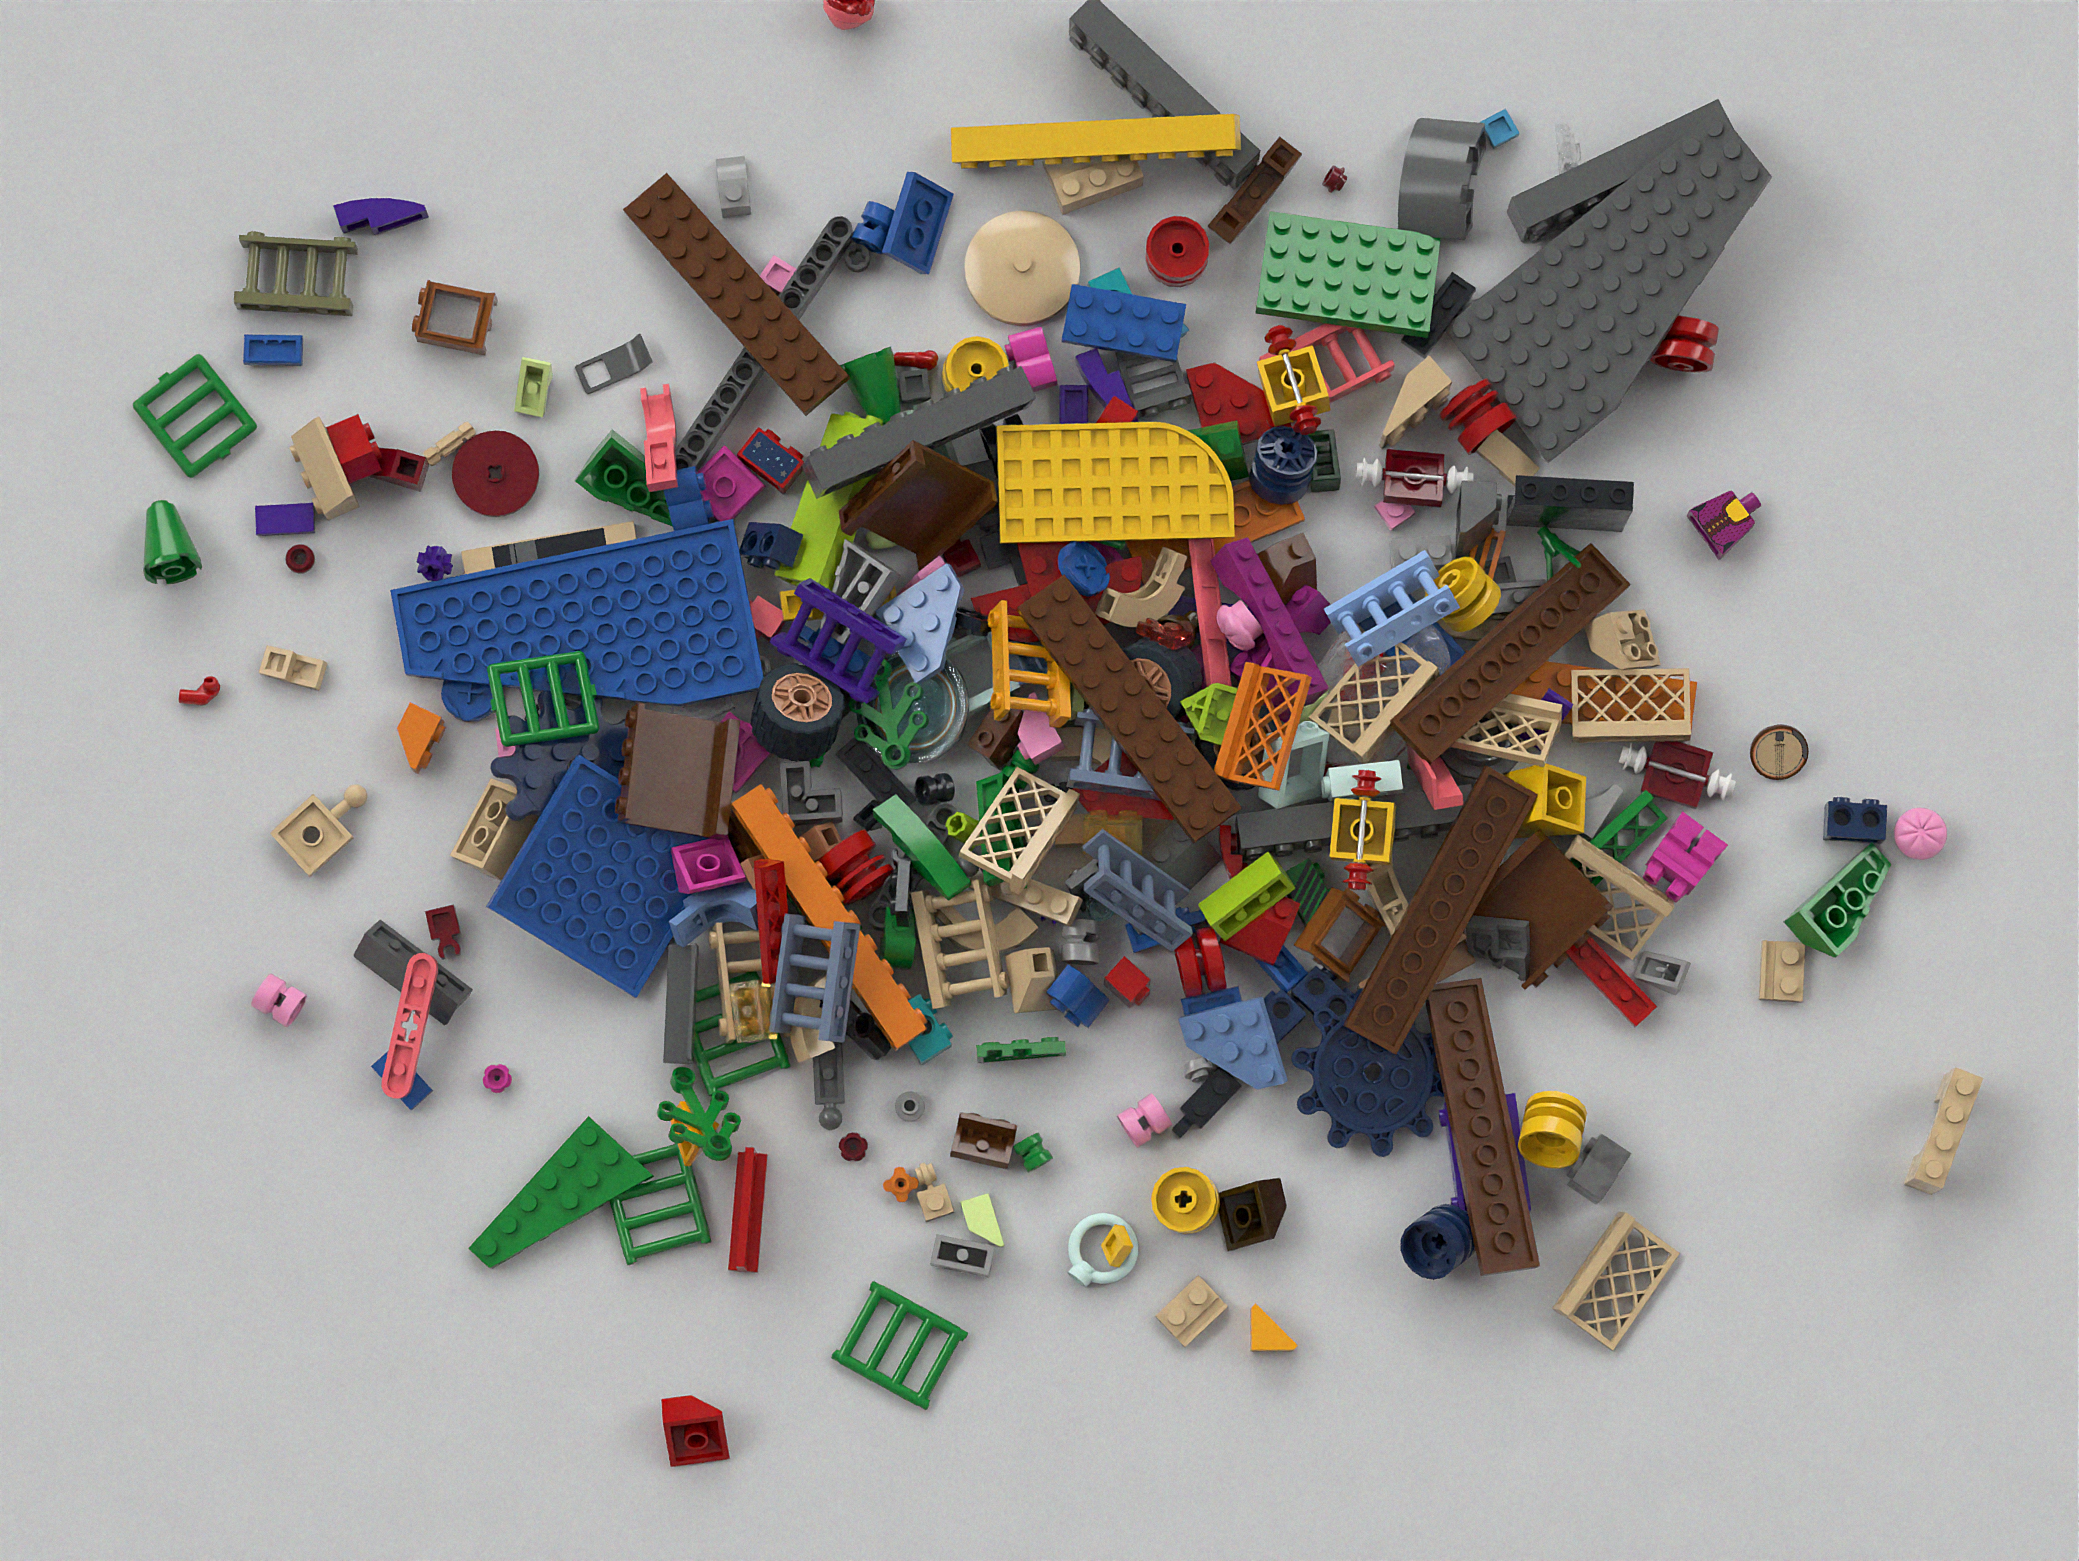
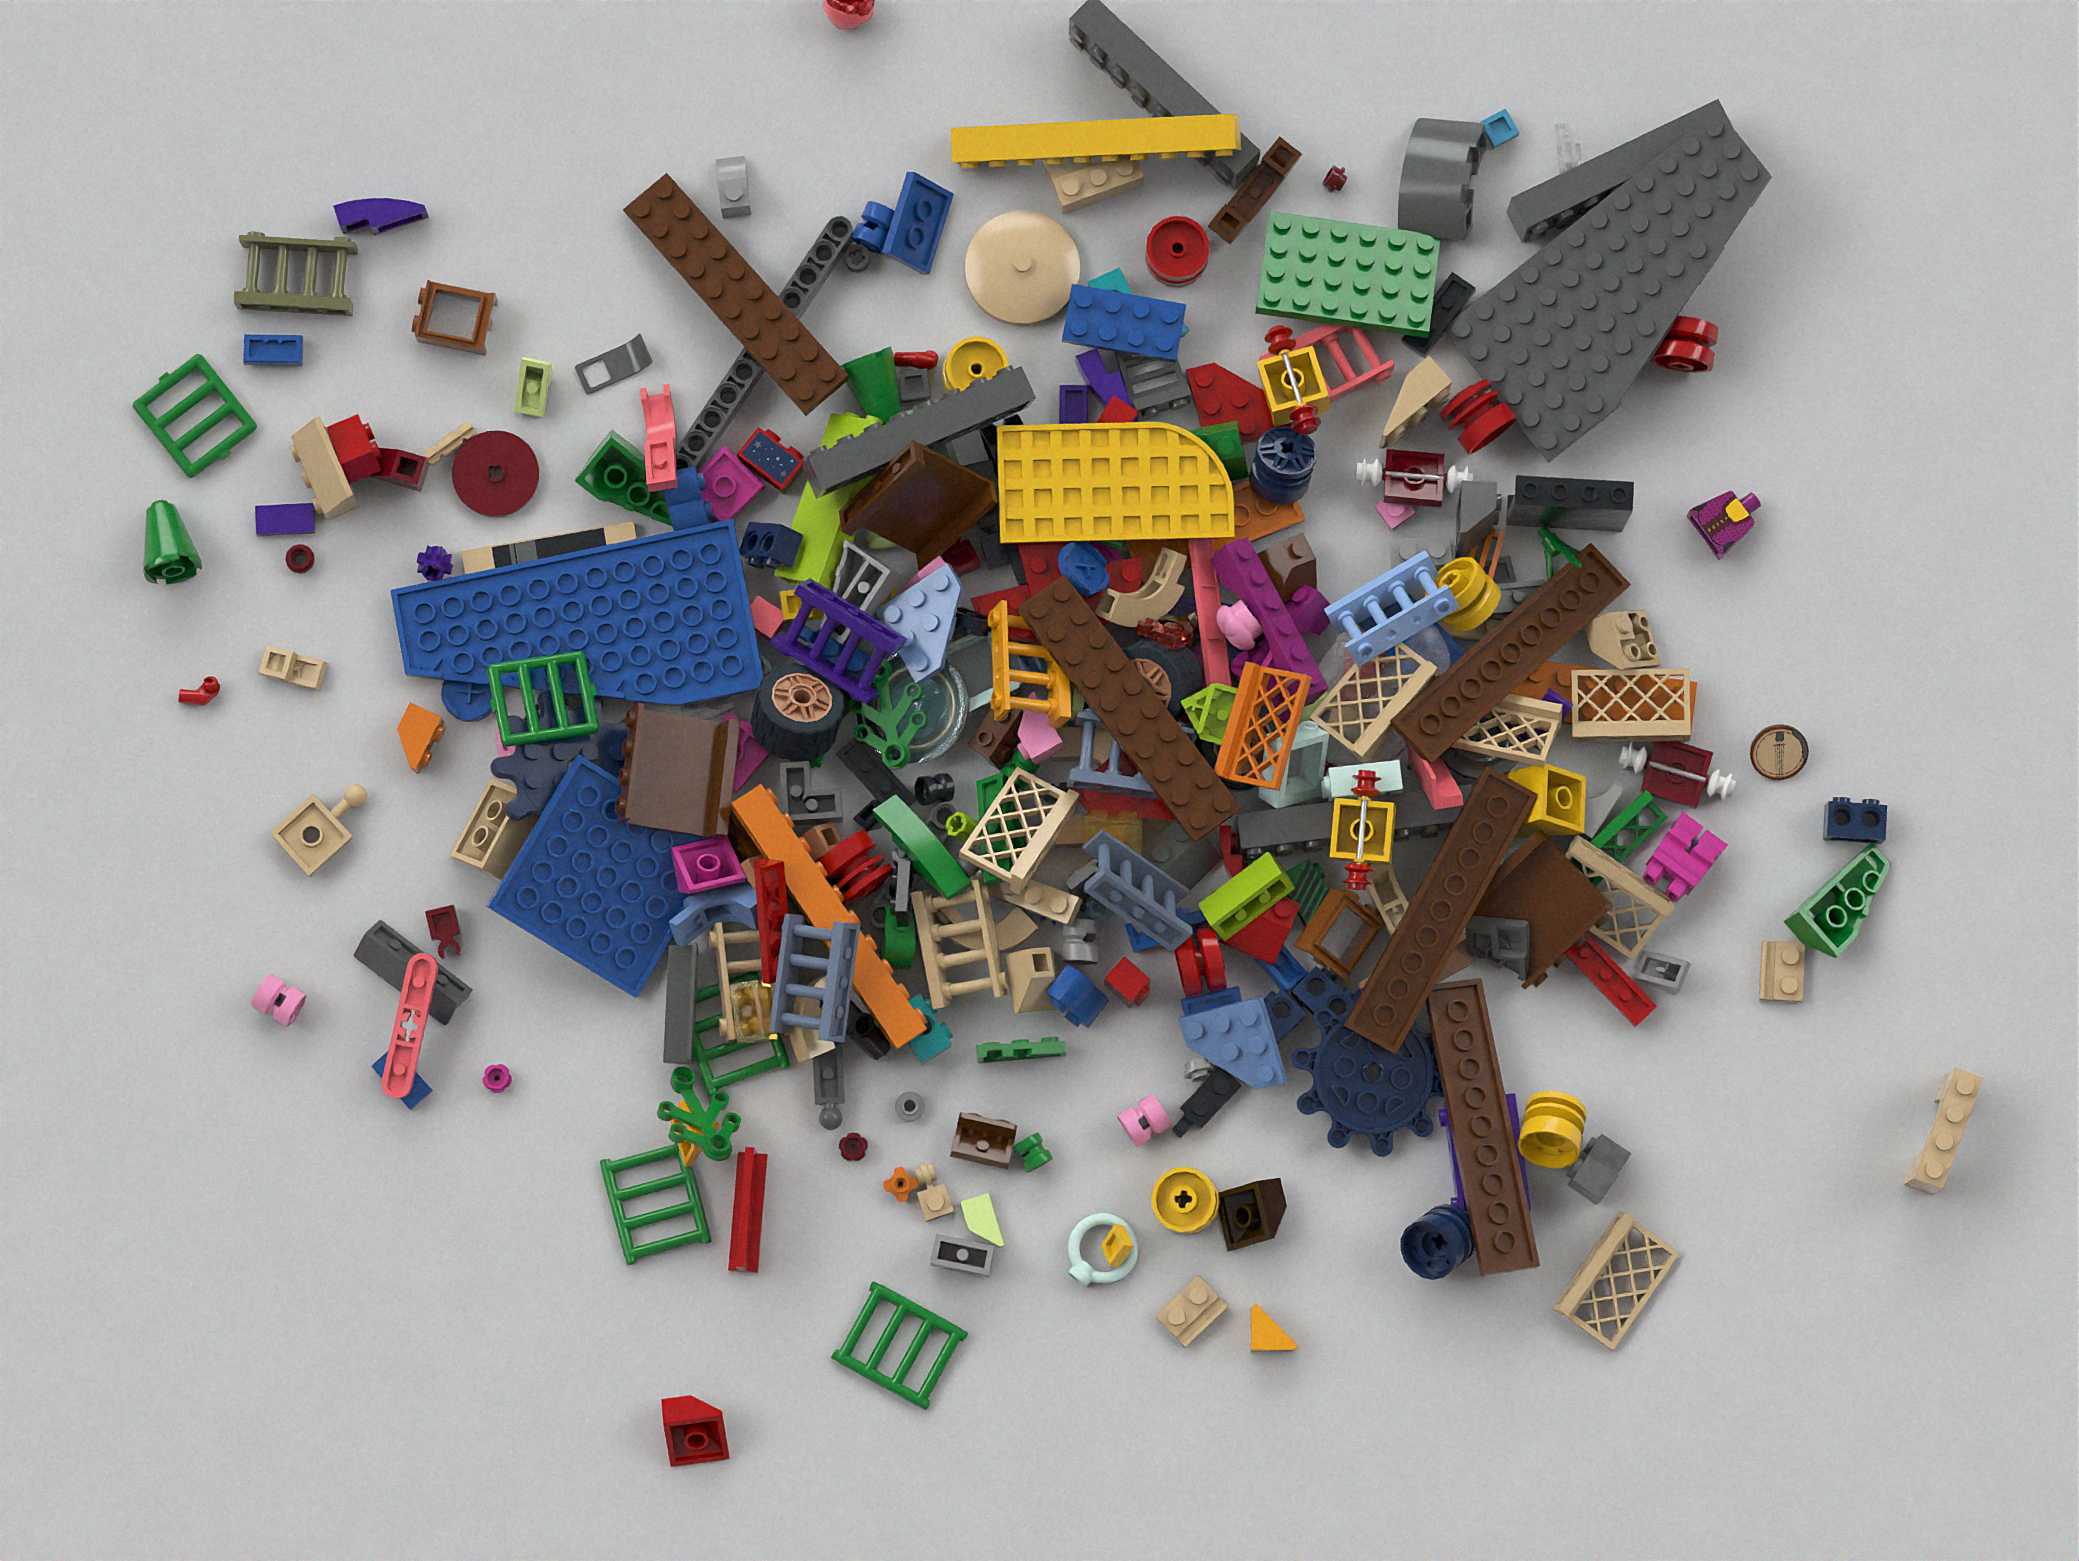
green wing [468,1116,654,1269] -> none
bright pink plate [760,255,796,294] -> none
dark pink brick [1004,327,1058,392] -> none
dark green slope [1308,429,1341,492] -> none
tan slope [1476,429,1540,486] -> none
bright pink piece [1894,808,1947,860] -> none

